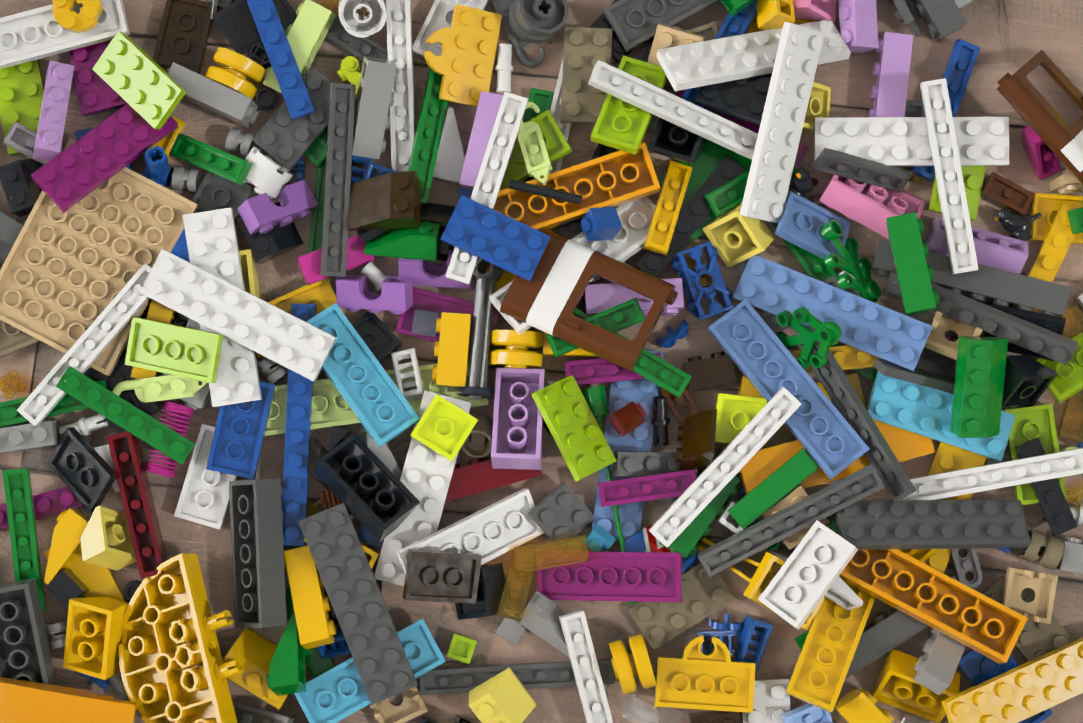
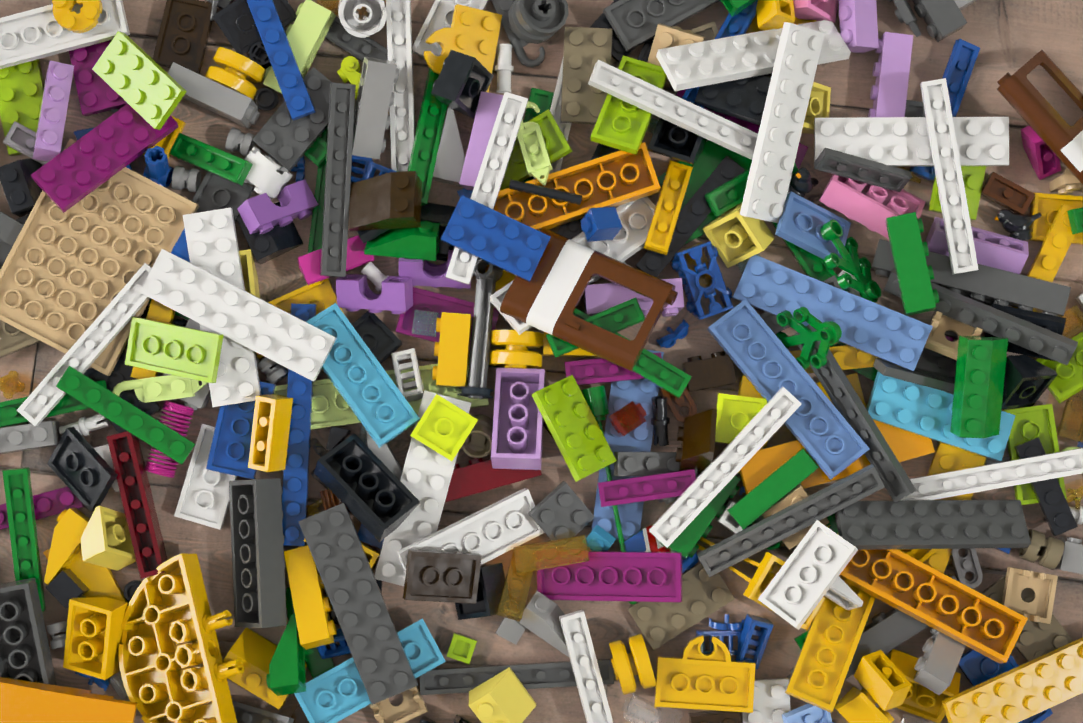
none -> yellow brick [248,394,293,472]
none -> black slope [431,50,494,119]
none -> yellow brick [854,650,912,711]

